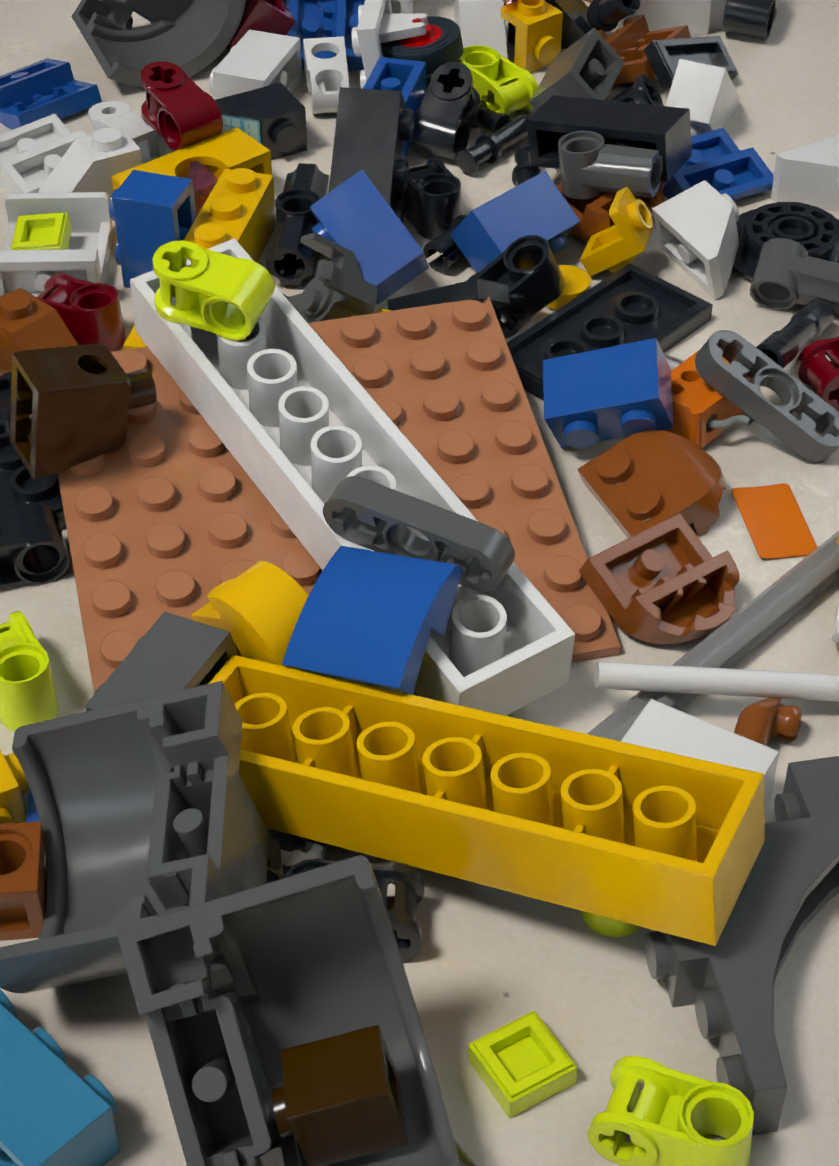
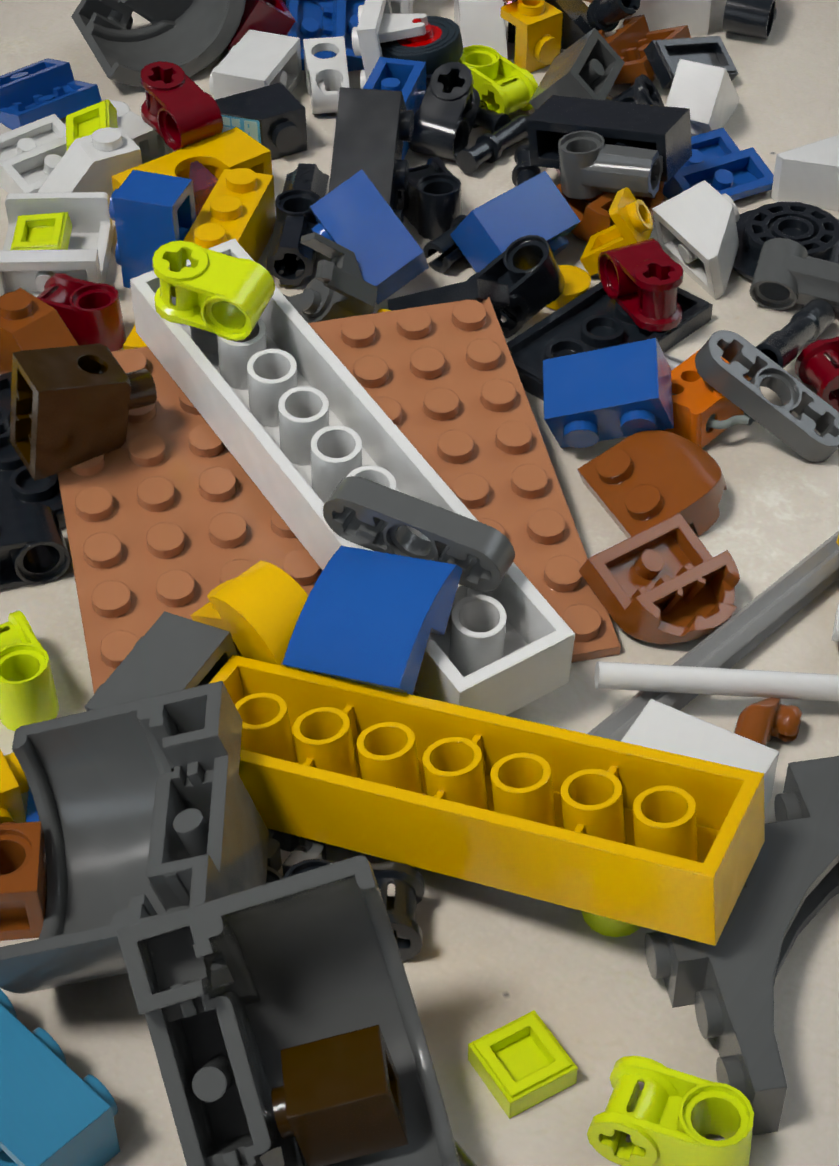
orange sticker [731,483,818,559] -> none
none -> neon yellow tile [66,99,118,150]
none -> dark red piece [598,238,684,332]

